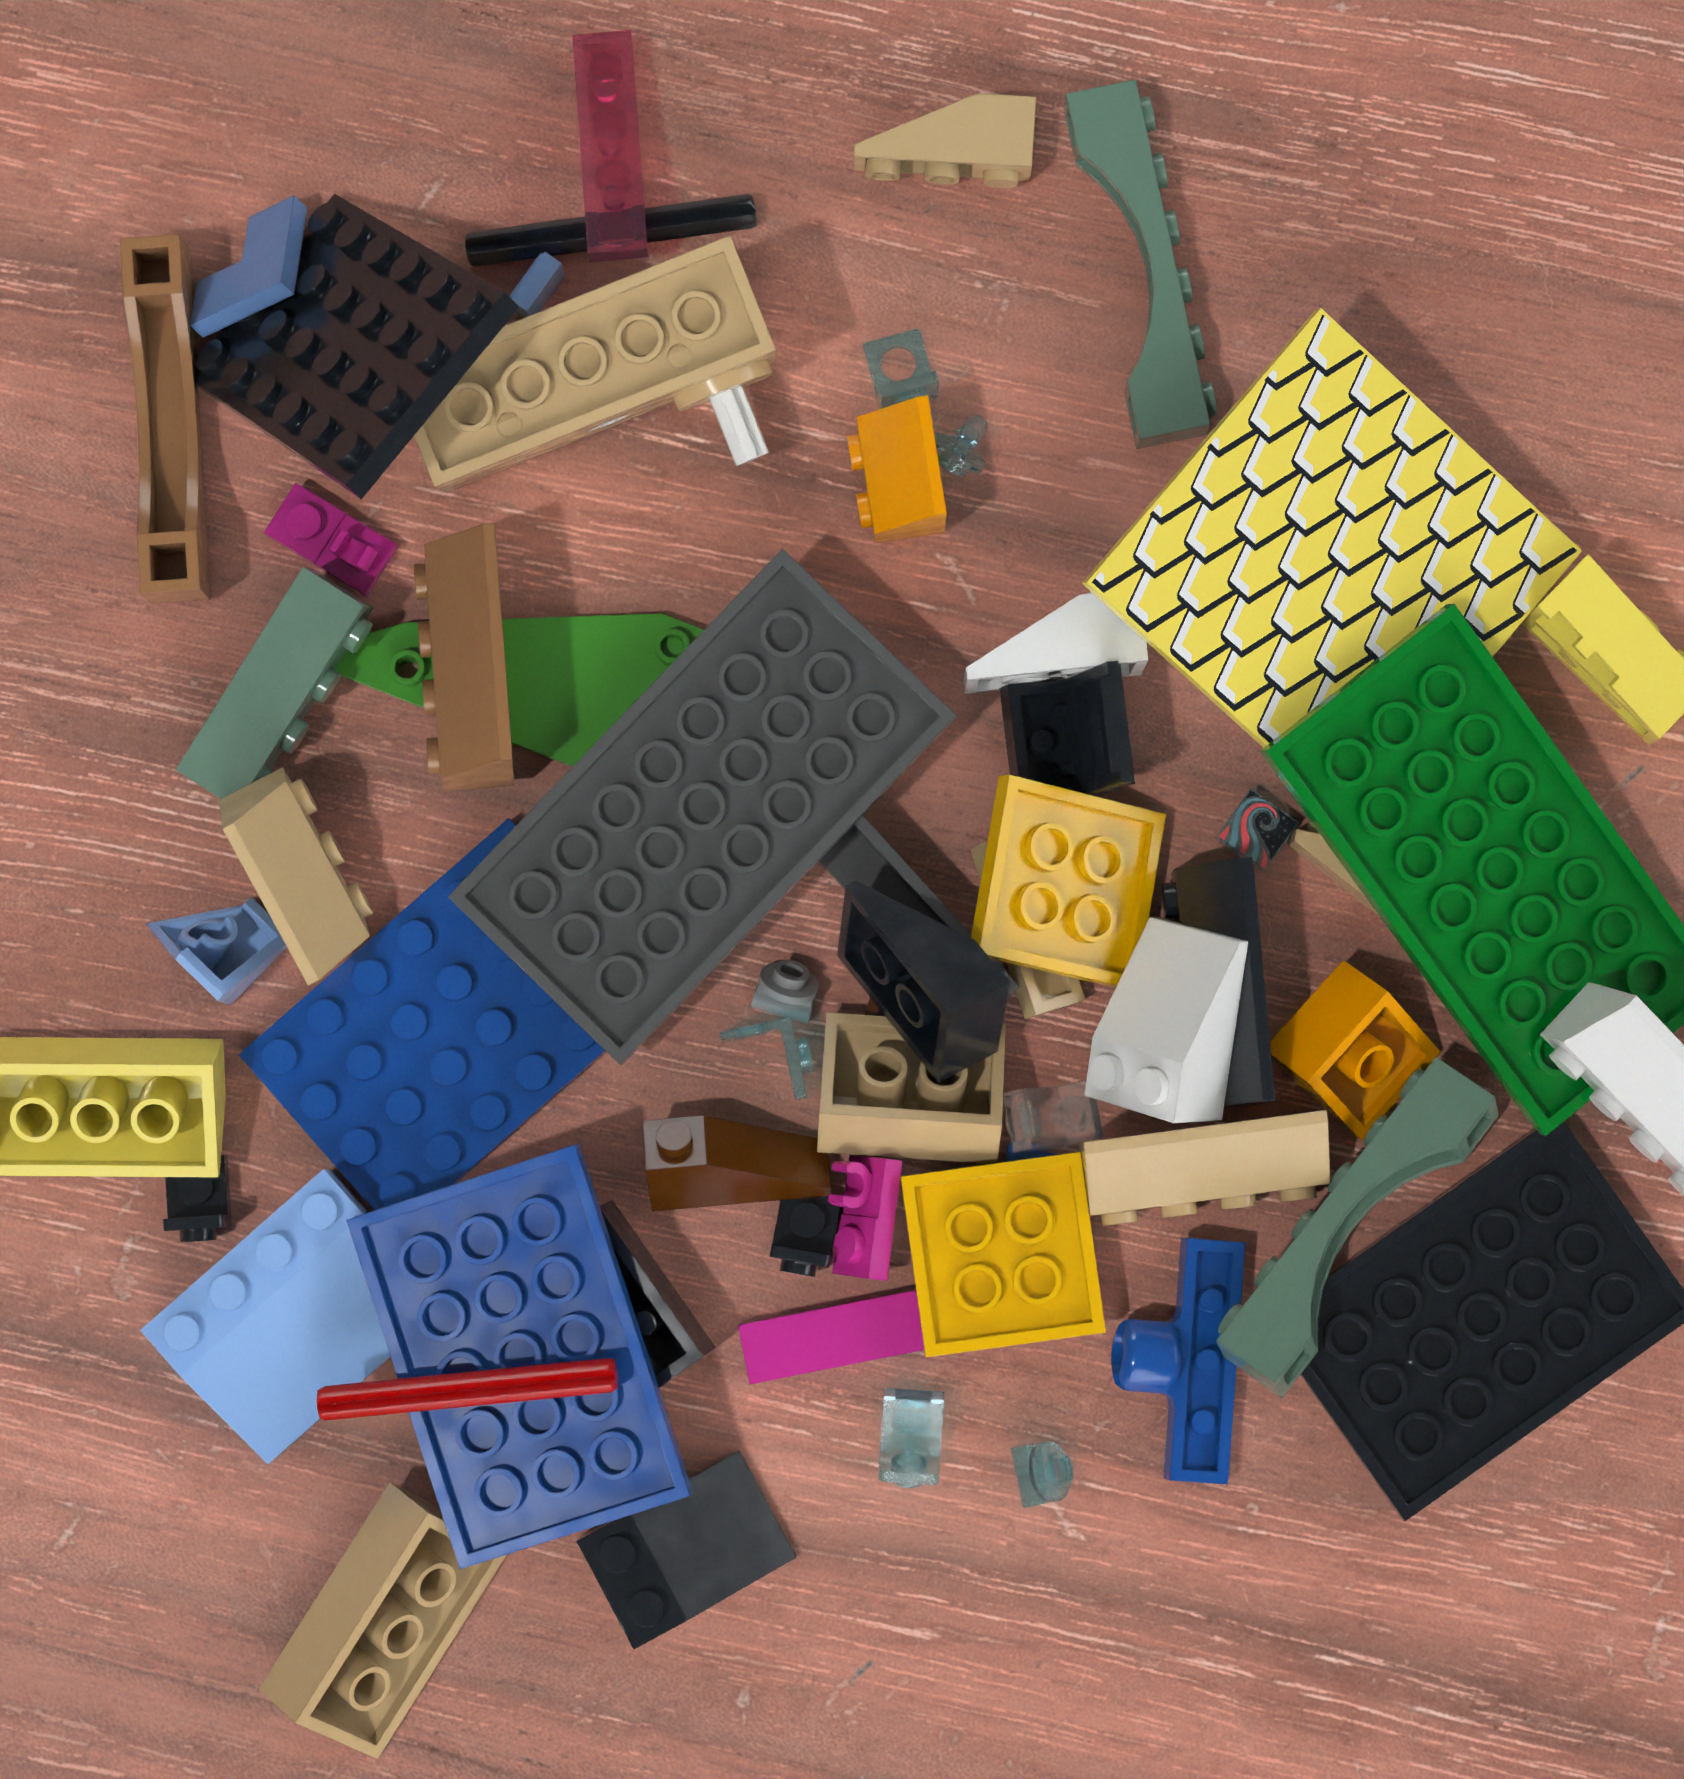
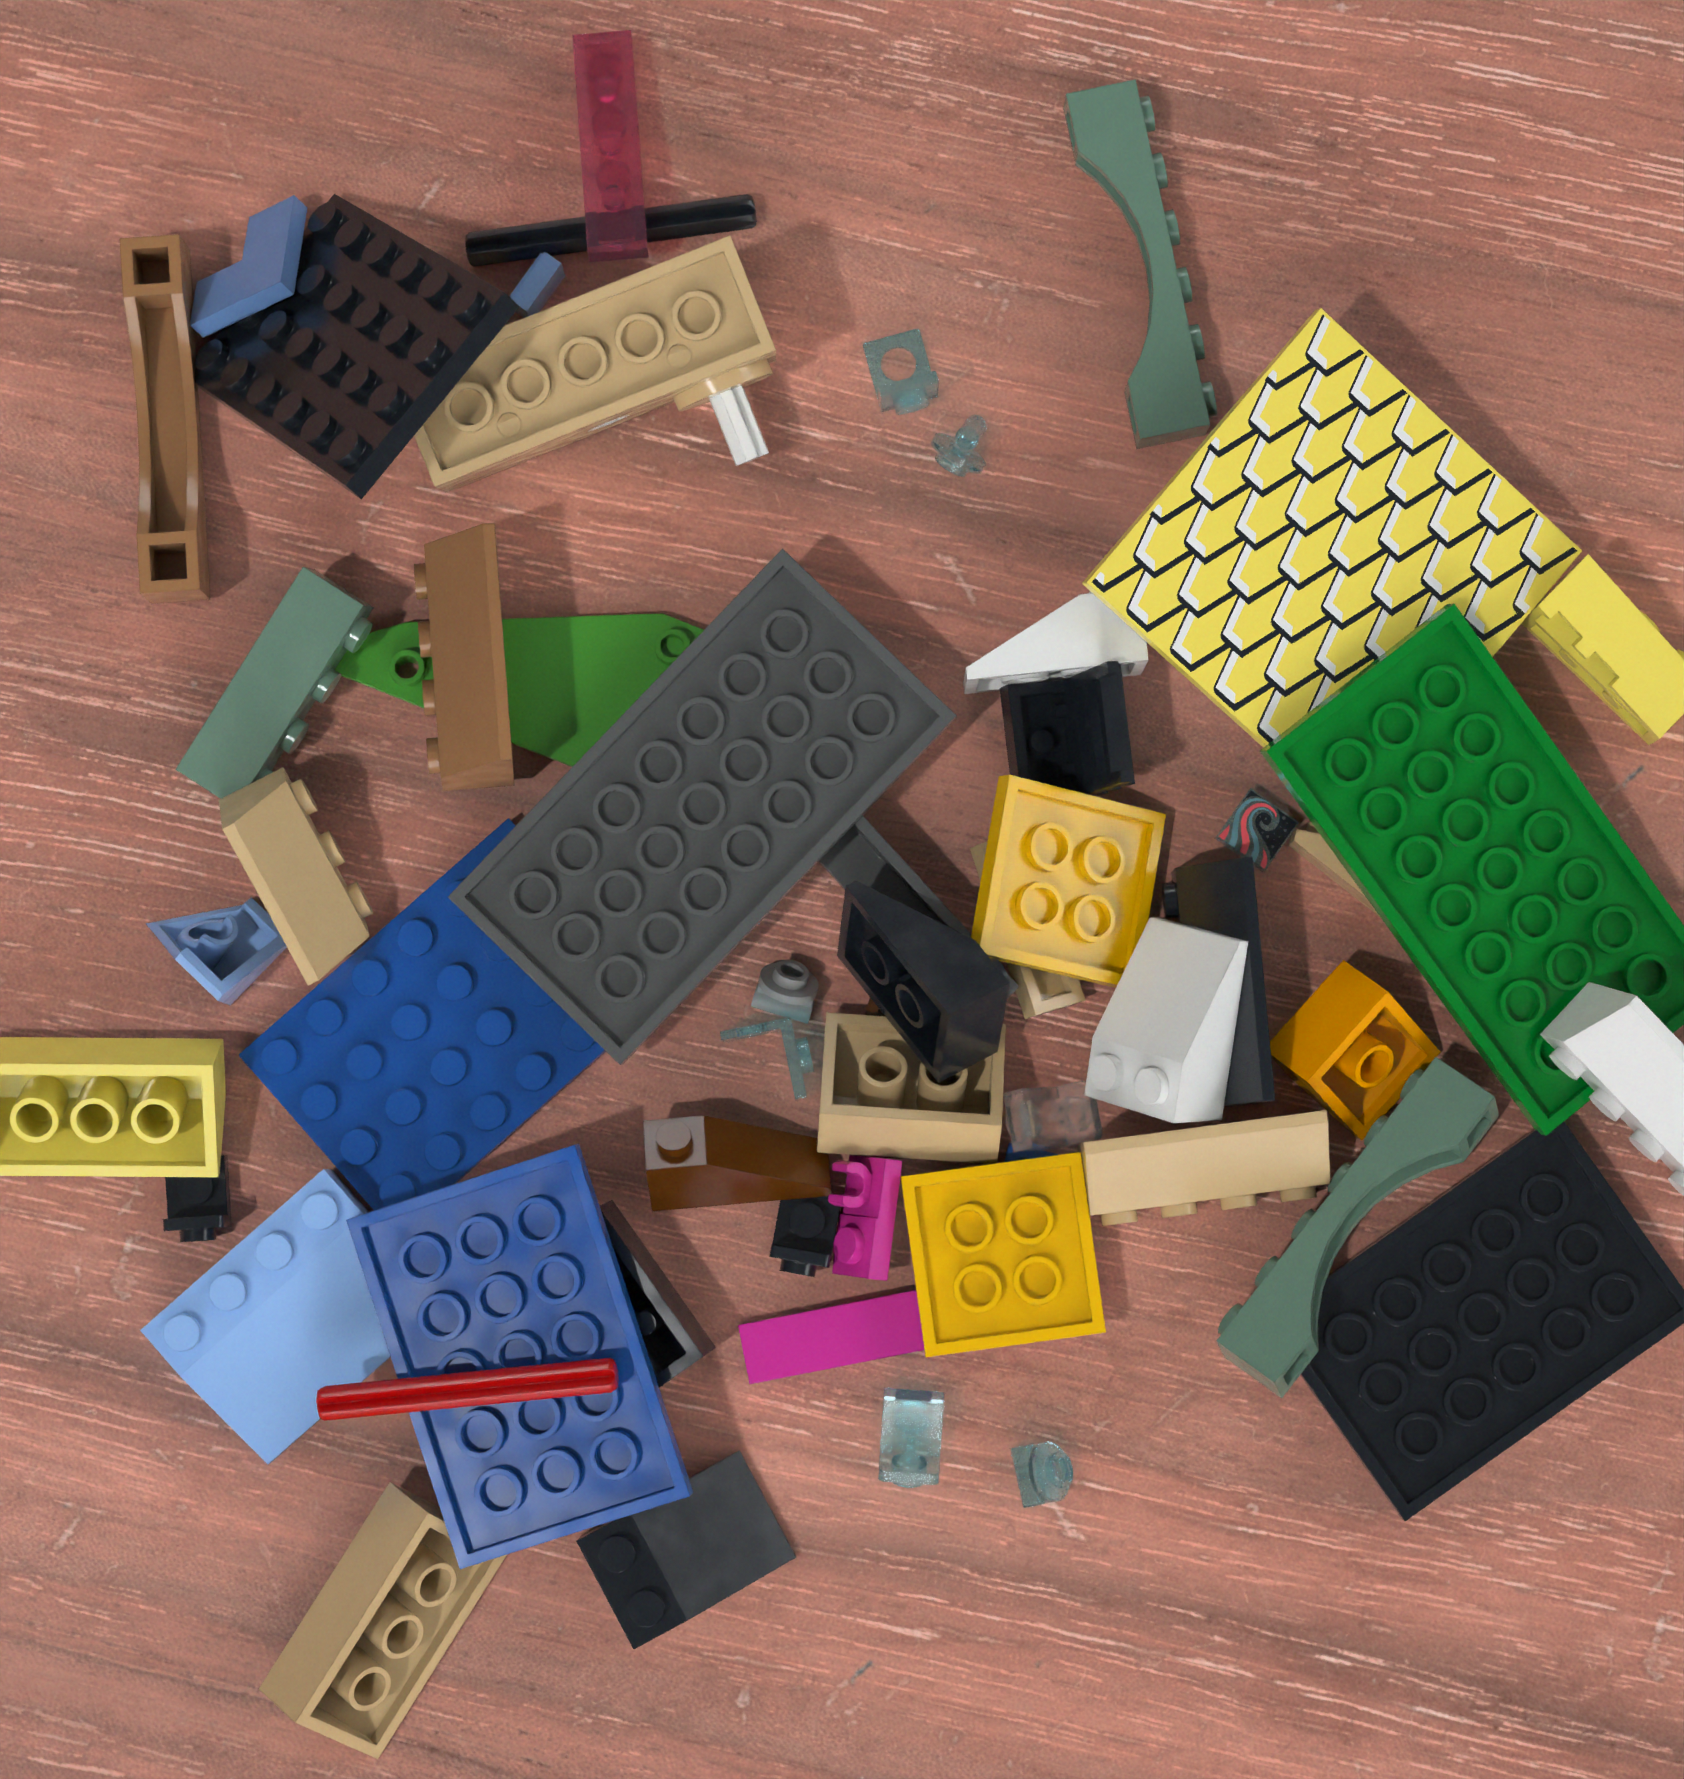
dark pink plate [264,482,398,597] -> none
light orange slope [847,395,947,543] -> none
tan slope [854,93,1036,188] -> none
blue plate [1111,1237,1245,1485] -> none

